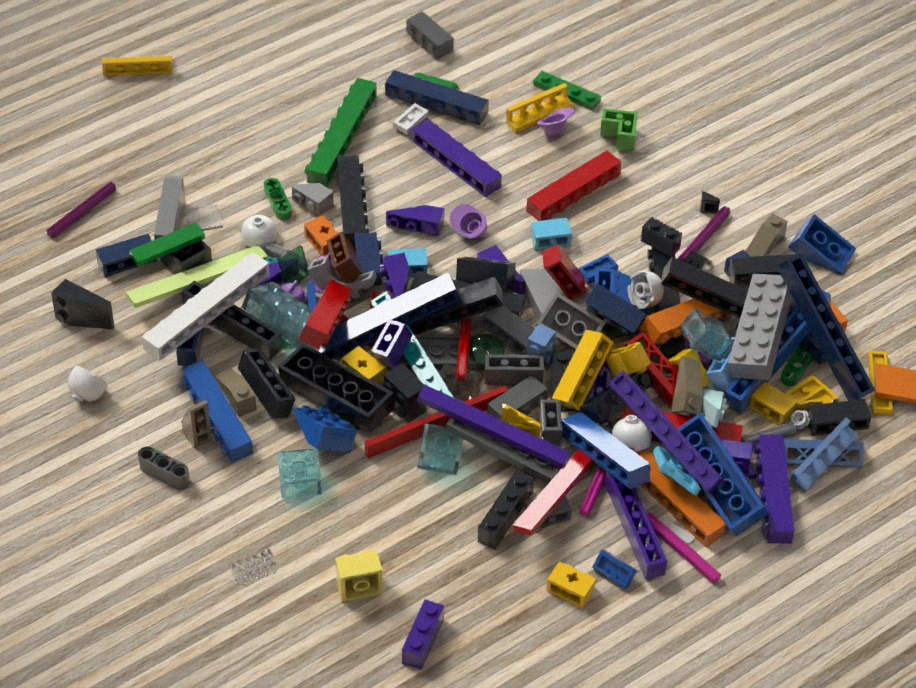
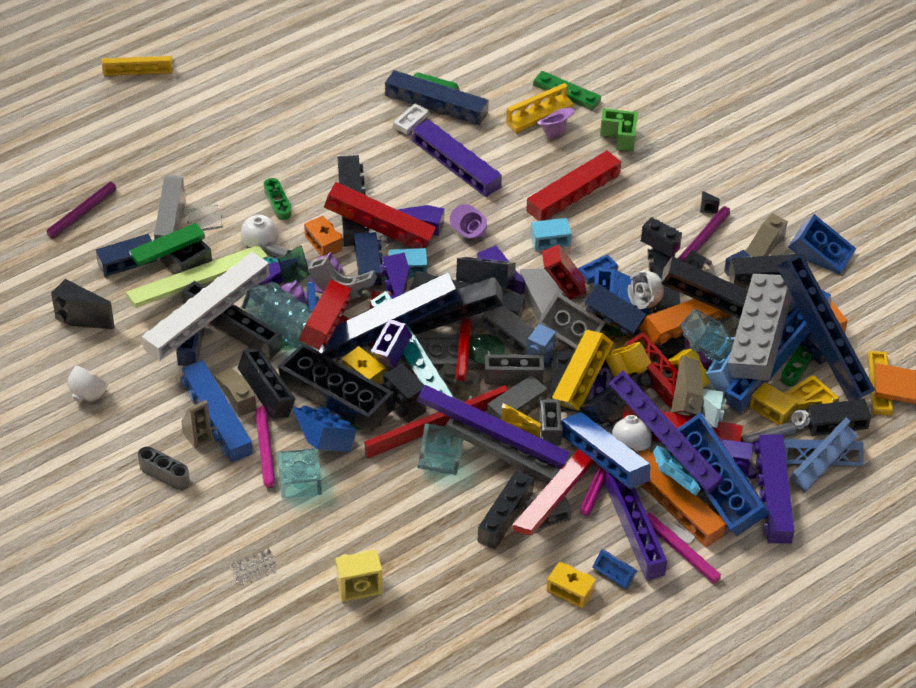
light grey slope [292,183,334,216] -> none
green brick [305,77,377,187] -> none
reddish brown brick [327,231,362,284] -> none
dark purple brick [402,599,444,670] -> none
dark grey brick [406,11,454,59] -> none
none -> dark pink axle [255,406,276,488]
none -> red brick [323,182,436,249]

